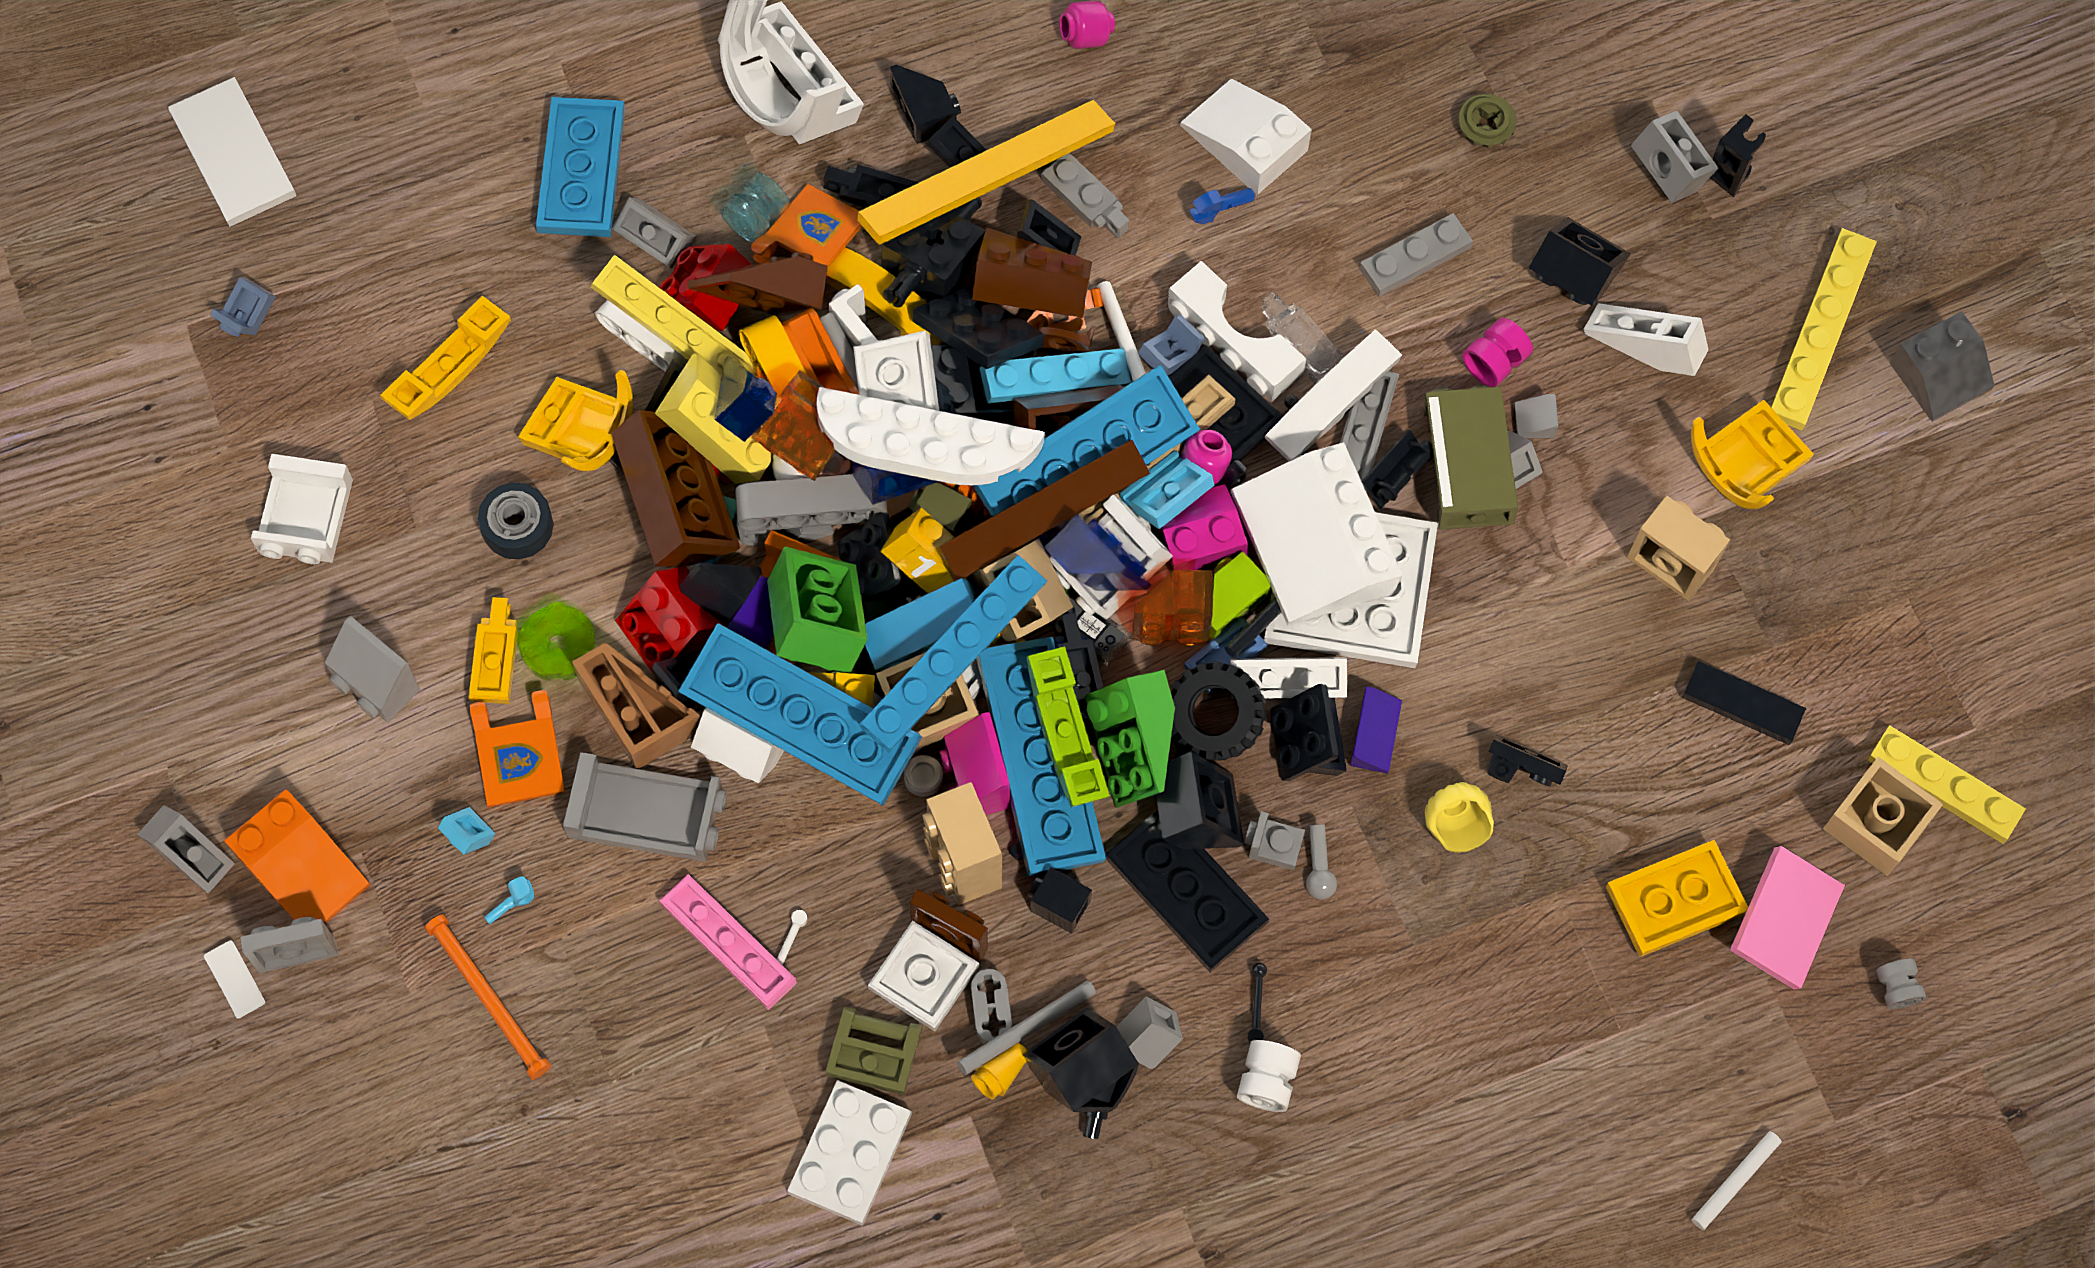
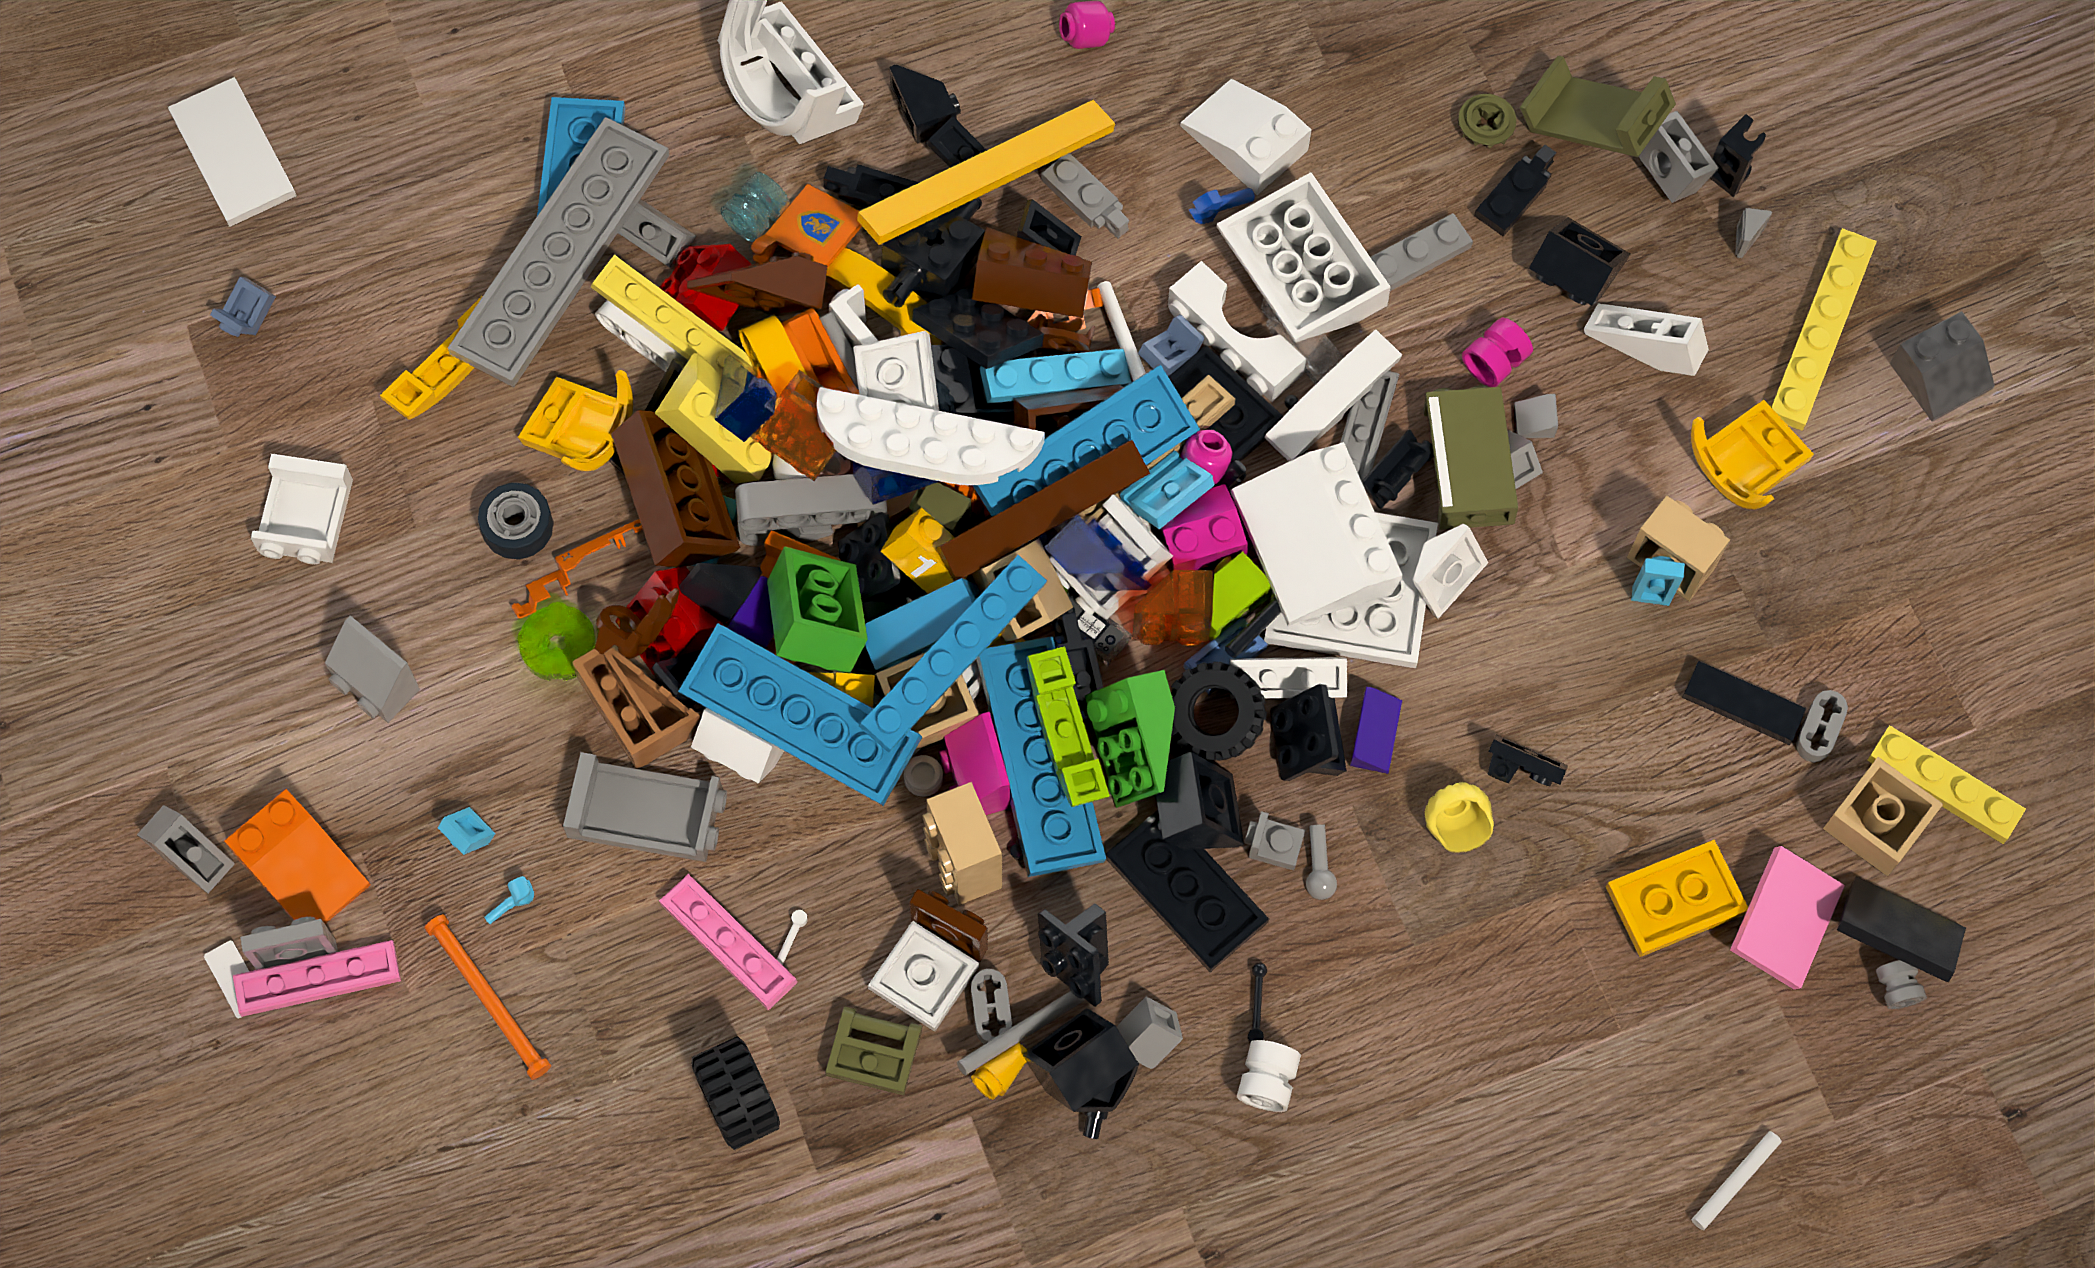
yellow hinge [469,597,518,704] -> none
orange flag [470,690,566,808] -> none
white plate [787,1080,912,1226] -> none
black brick [1028,867,1092,934] -> none
none -> bright pink tile [233,940,401,1017]
none -> light grey plate [448,117,670,387]
none -> orange piece [512,519,643,619]
none -> reddish brown hair [594,588,679,659]
none -> black tyre [692,1036,780,1150]
none -> black bracket [1038,903,1109,1007]
none -> white slope [1216,172,1390,343]
none -> white slope [1413,524,1488,619]
none -> black hinge [1474,145,1557,236]
none -> olive panel [1520,56,1676,157]
none -> medium azure plate [1631,556,1685,606]
none -> light grey slope [1735,208,1772,258]
none -> light grey beam [1796,690,1848,762]
none -> black tile [1837,876,1966,983]

